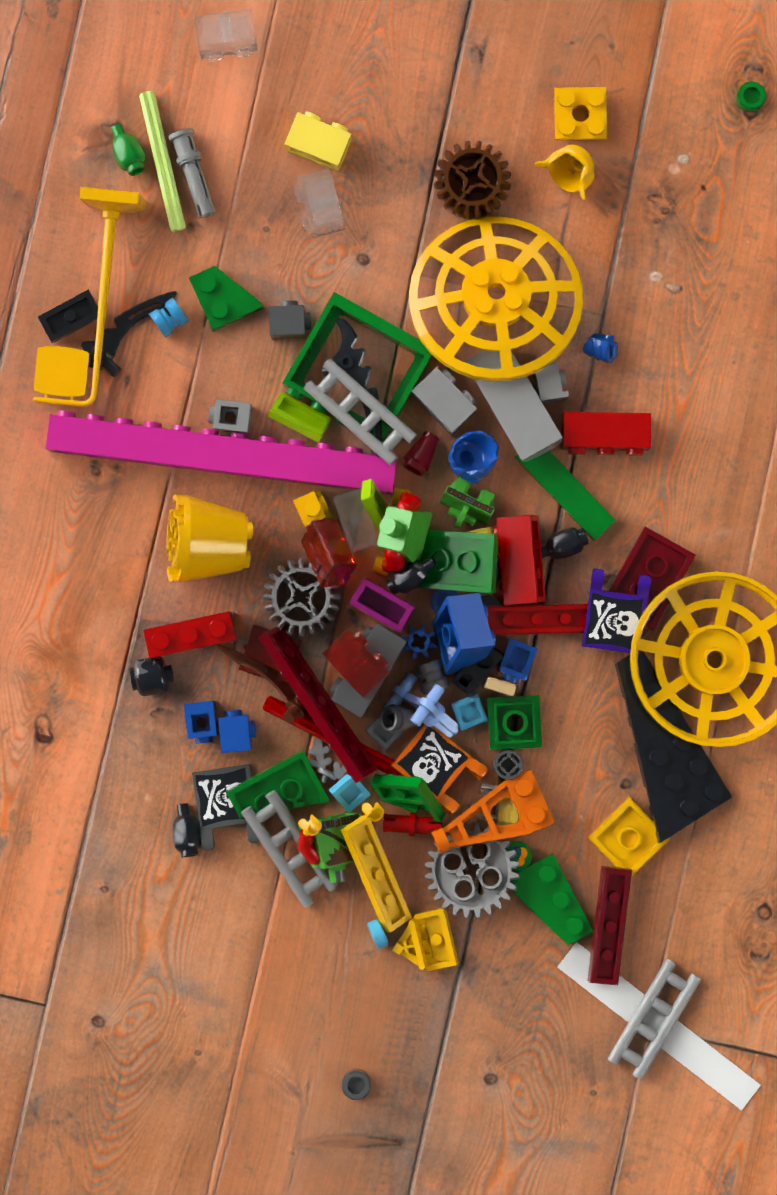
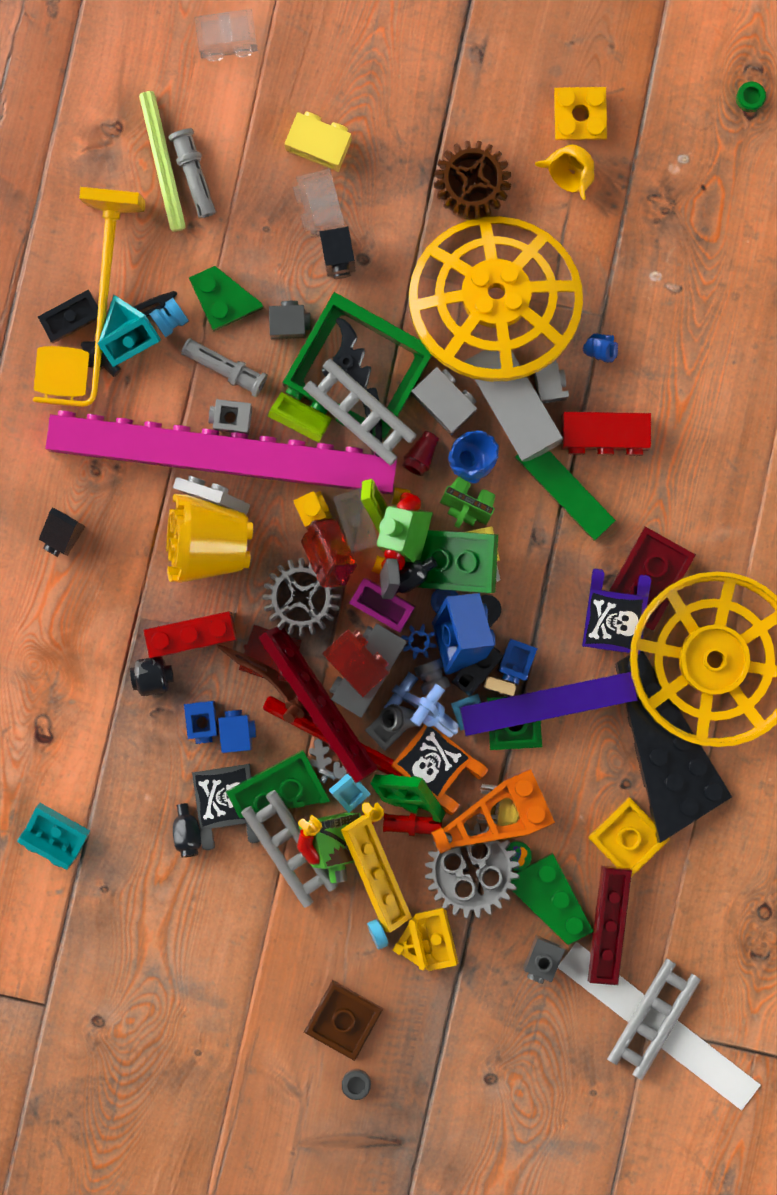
green plant [111,124,145,176] -> none
red tile [487,604,588,635] -> none
dark grey wheel [493,749,523,780] -> none
red brick [494,515,546,605] -> none
black plant [541,527,589,559] -> none
none -> teal bracket [17,803,90,870]
none -> black slope [39,507,85,557]
none -> teal slope [97,295,161,367]
none -> light grey wing [173,476,250,515]
none -> light grey pin [181,338,268,397]
none -> reddish brown tile [304,980,383,1061]
none -> black brick [319,226,356,279]
none -> dark grey tile [380,558,400,599]
none -> dark purple tile [459,672,638,736]
none -> dark grey brick [523,935,565,984]

